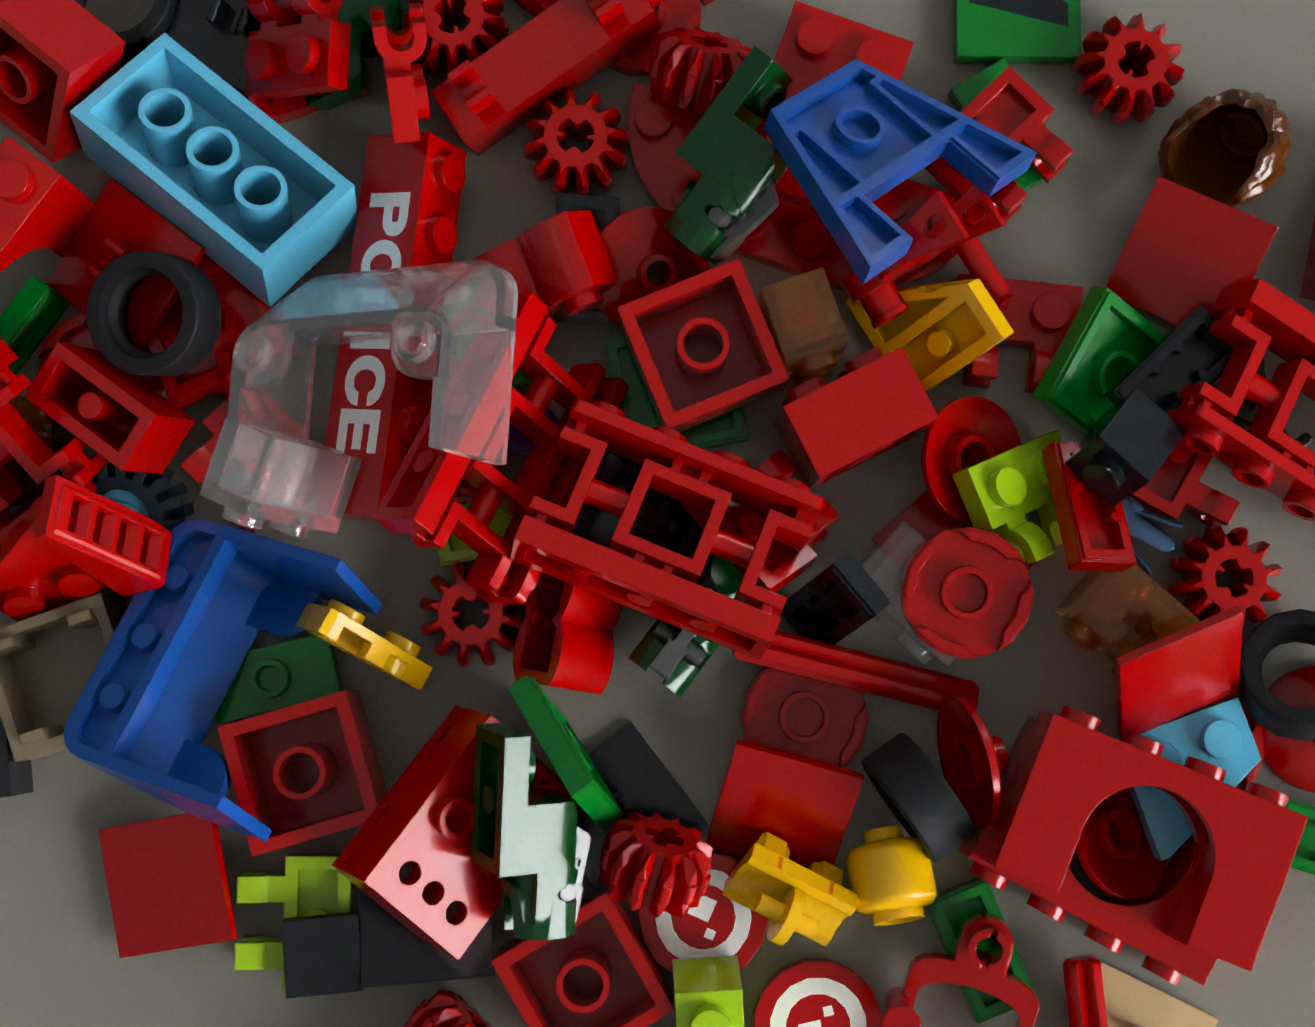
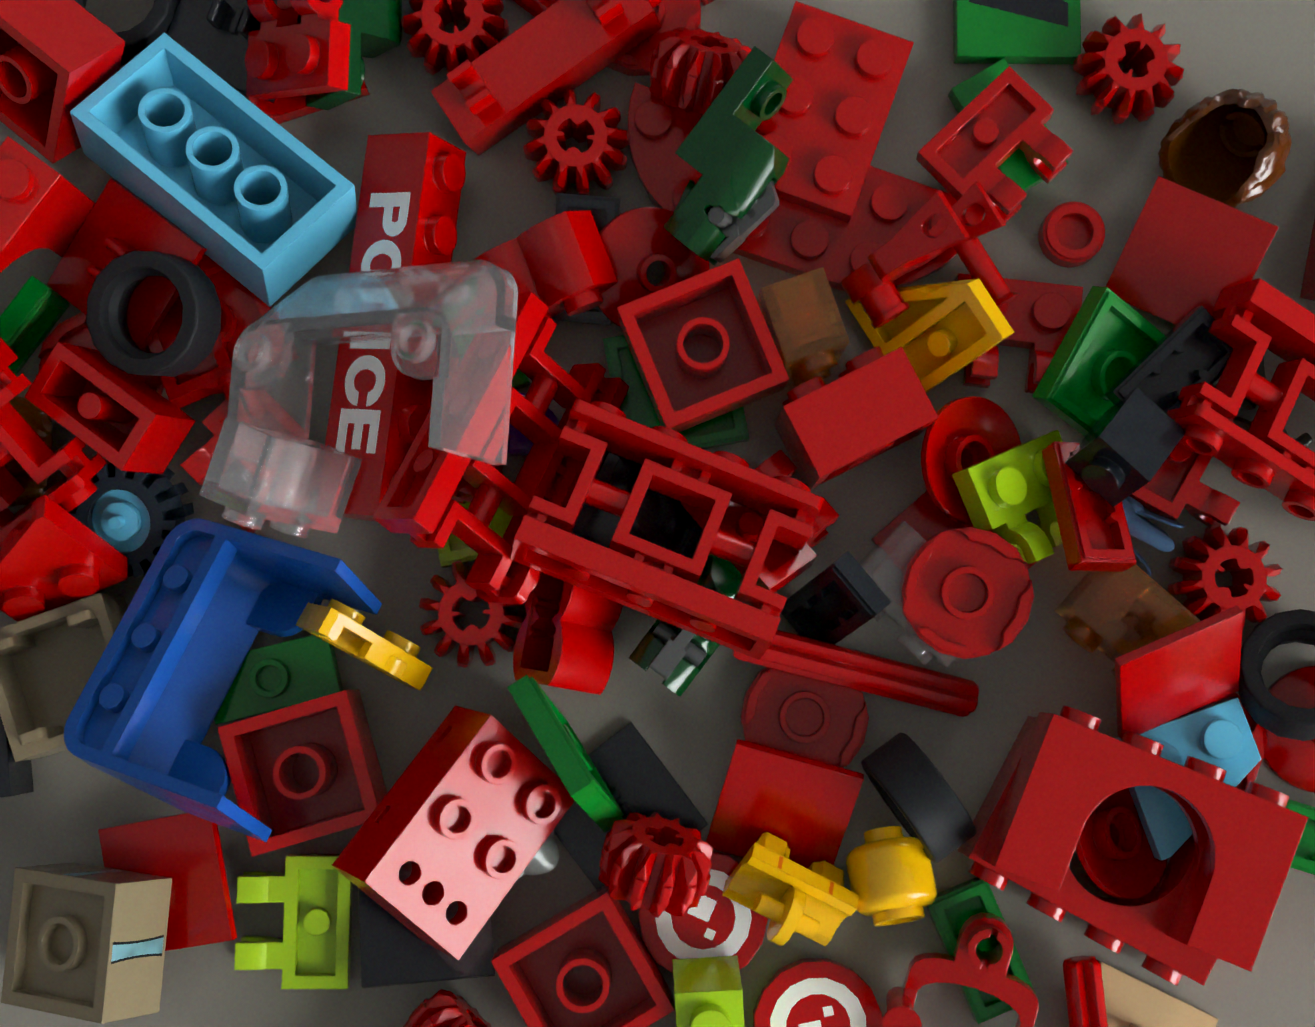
red slope [34,475,172,596] -> none
black piece [281,911,364,999] -> none
red plate [369,2,430,143] -> none
dark green plate [470,723,591,940] -> none
blue wing [764,59,1037,285] -> none
red dish [937,697,1009,828] -> none
none -> dark tan container [1,862,172,1024]
none -> red tile [1038,201,1105,268]

